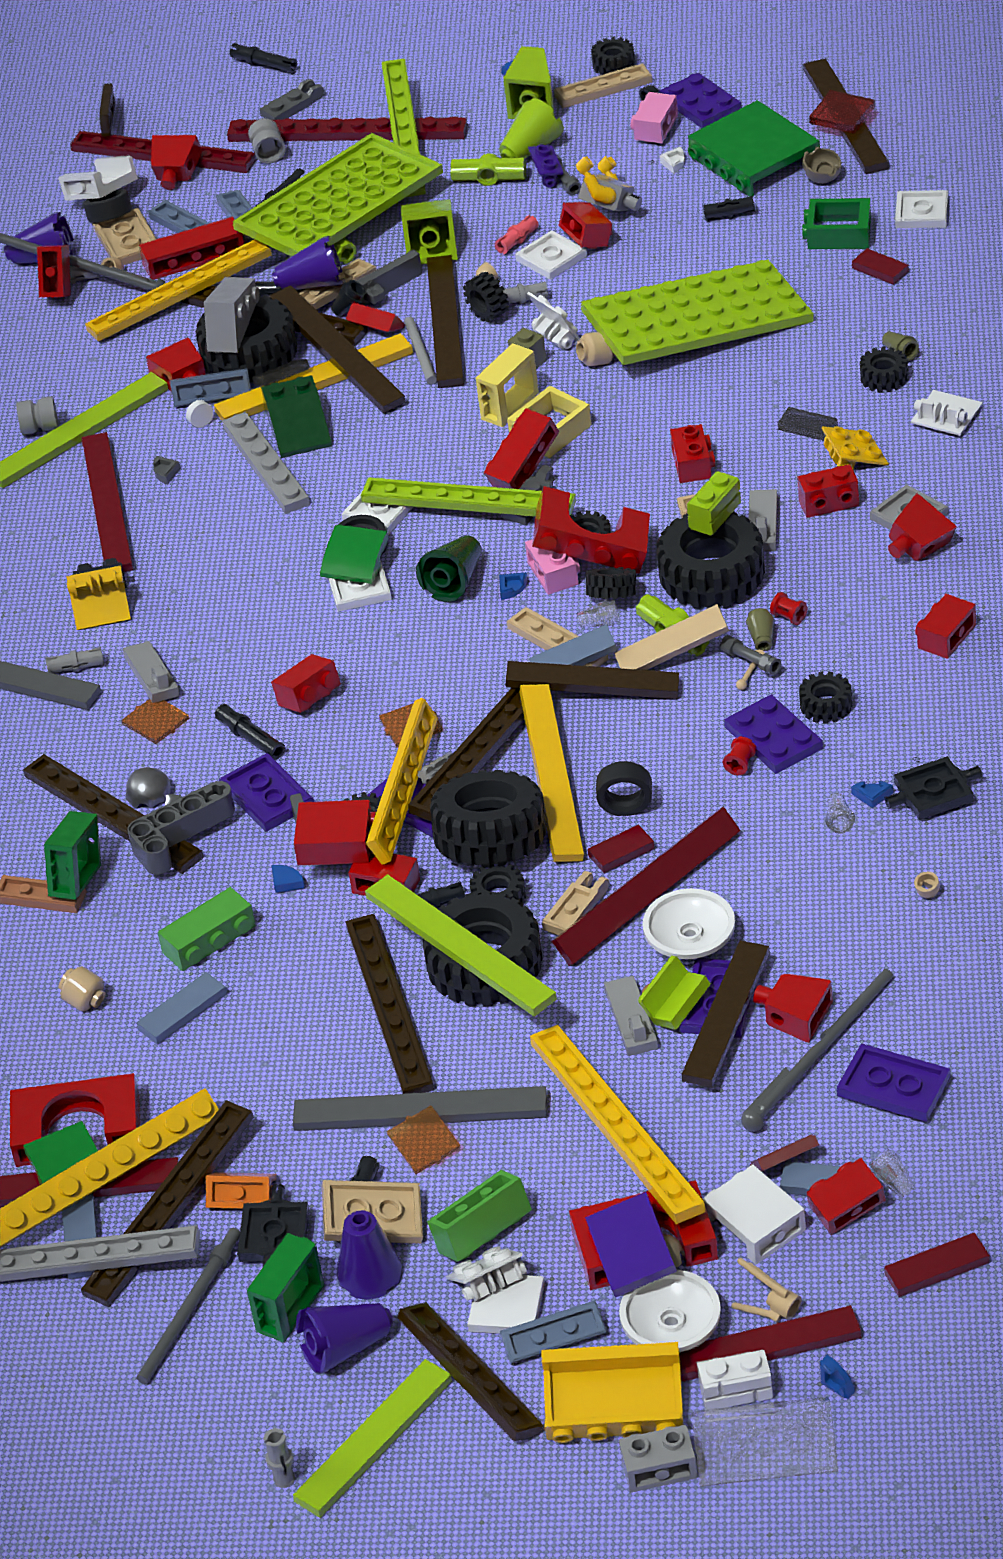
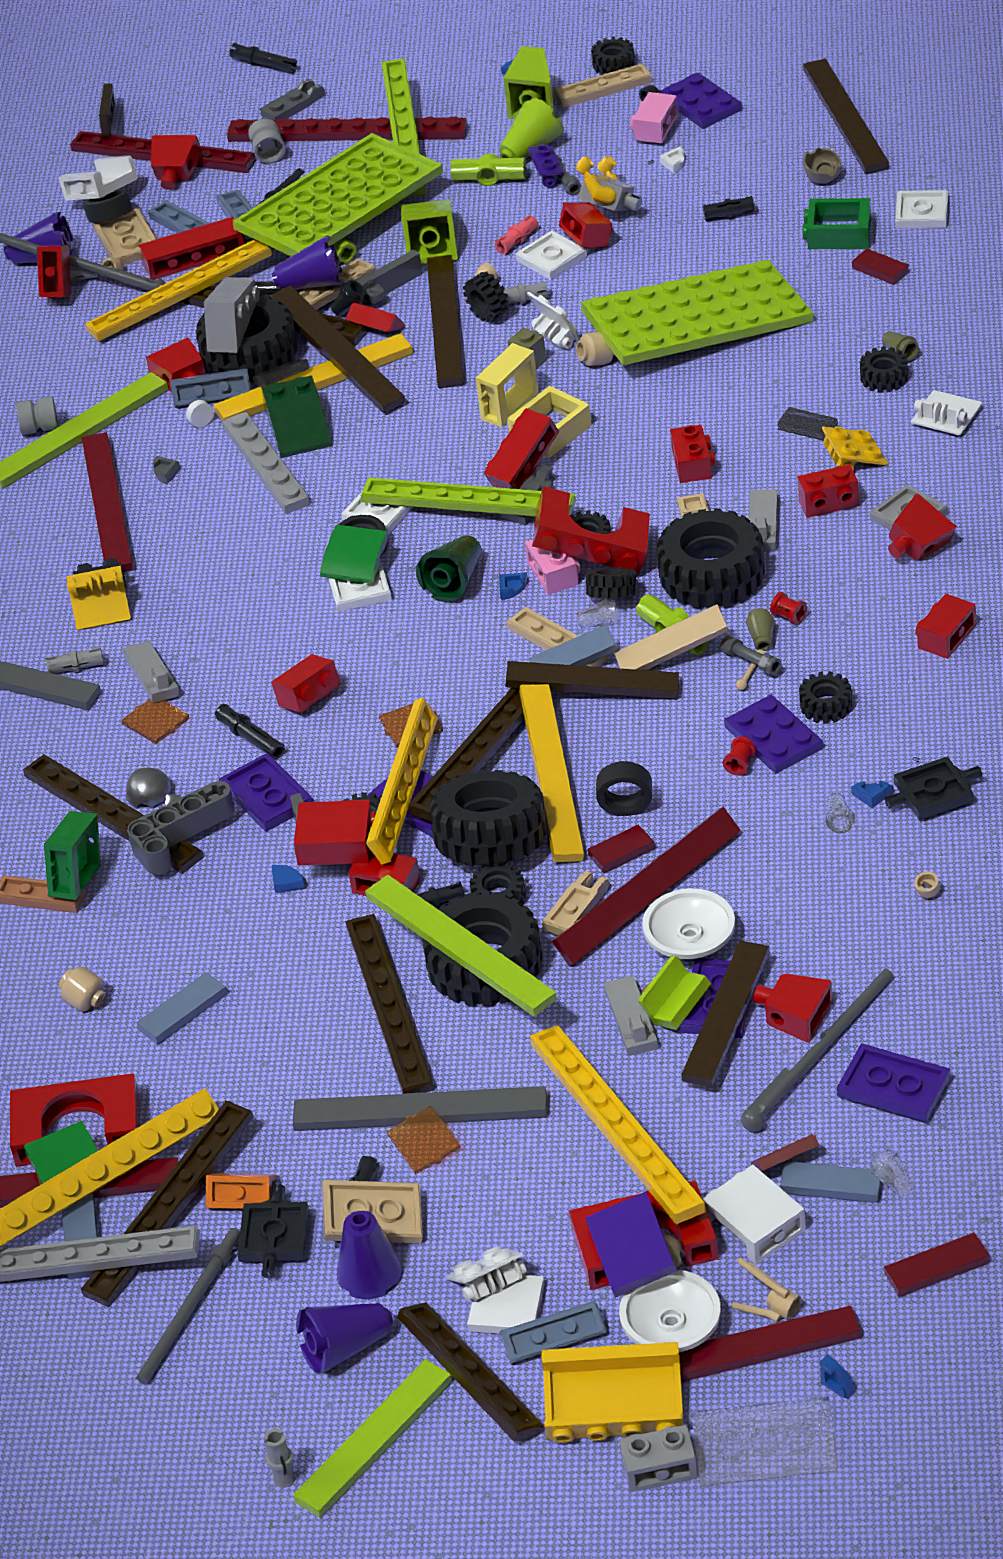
bright green brick [157,887,256,971] -> none
green window [247,1233,325,1343] -> none
light grey bar [404,317,437,385] -> none
light grey axle [418,752,453,784] -> none
bright green brick [427,1170,532,1262] -> none
lime brick [687,471,741,535] -> none
green panel [688,100,820,196] -> none
white brick [697,1350,773,1411] -> none
red brick [806,1158,886,1235] -> none
clear red tile [809,90,875,133] -> none

